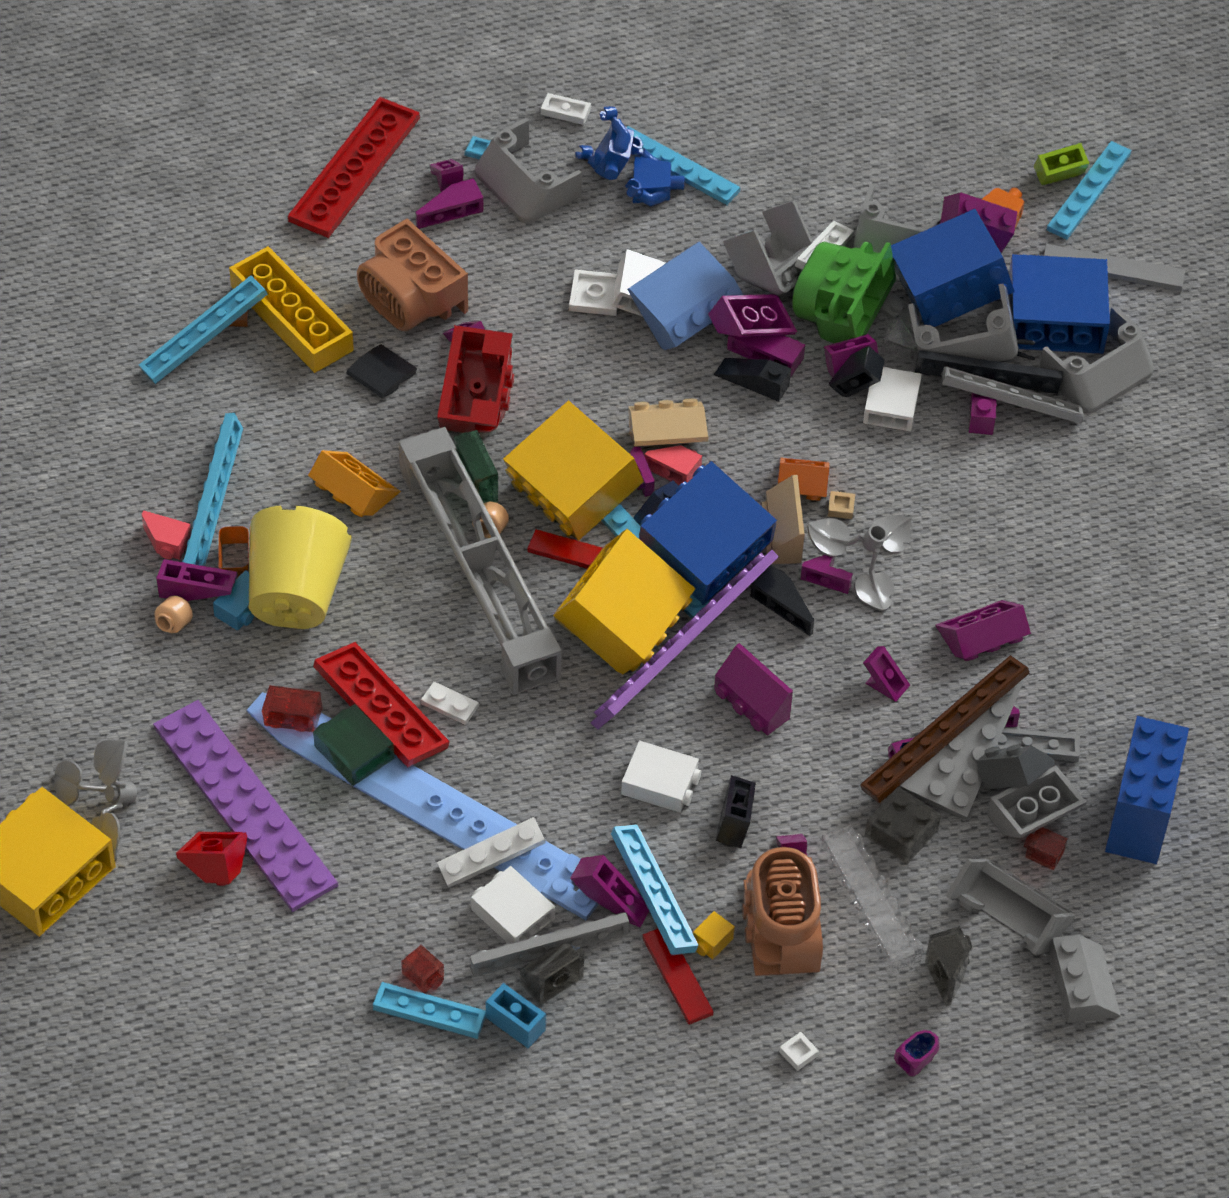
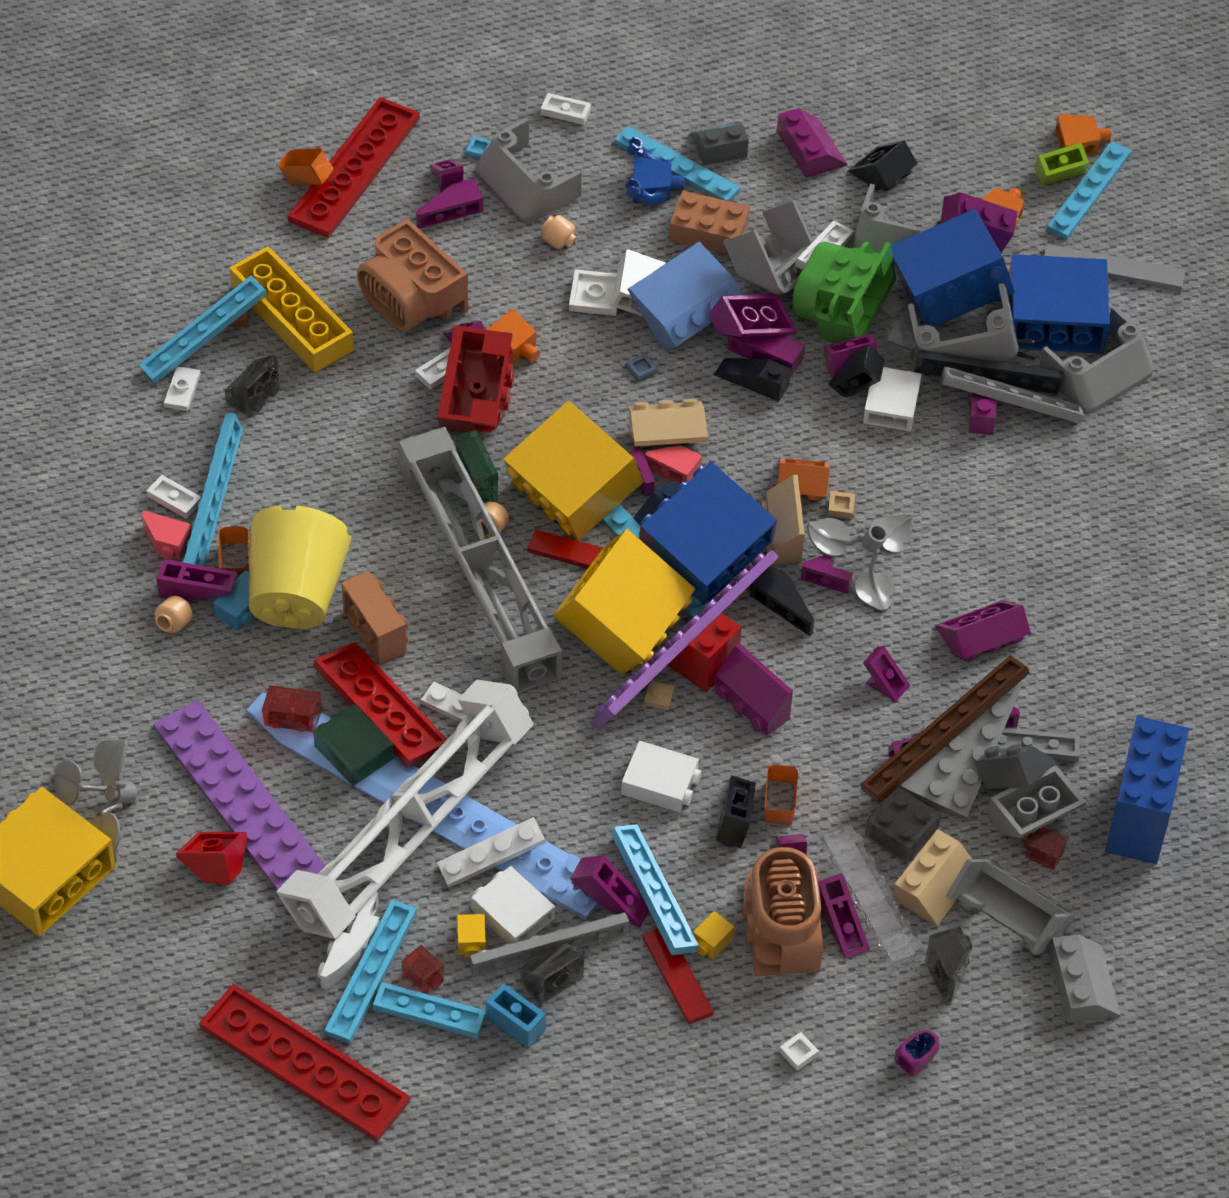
light orange slope [308,450,401,517] -> none
black slope [346,344,417,398] -> none
blue torso [575,106,634,180] -> none
none -> white plate [146,475,201,519]
none -> white plate [164,366,201,411]
none -> red plate [199,984,411,1142]
none -> clear smoke slope [225,355,280,417]
none -> white piece [276,680,534,939]
none -> orange piece [278,148,334,186]
none -> white slope [317,892,379,989]
none -> medium azure plate [324,900,417,1045]
none -> nougat brick [342,570,408,665]
none -> white plate [415,348,450,390]
none -> yellow brick [457,914,486,958]
none -> orange torso [486,309,540,364]
none -> light nougat head [540,215,576,250]
none -> sand blue tile [625,353,659,382]
none -> tan plate [644,681,675,710]
none -> red slope [667,613,742,693]
none -> nougat brick [669,190,750,255]
none -> dark grey slope [690,123,749,166]
none -> orange piece [765,765,798,825]
none -> magenta slope [777,108,848,178]
none -> magenta slope [818,873,870,958]
none -> black slope [847,140,918,191]
none -> tan slope [892,829,972,926]
none -> orange torso [1055,114,1111,156]

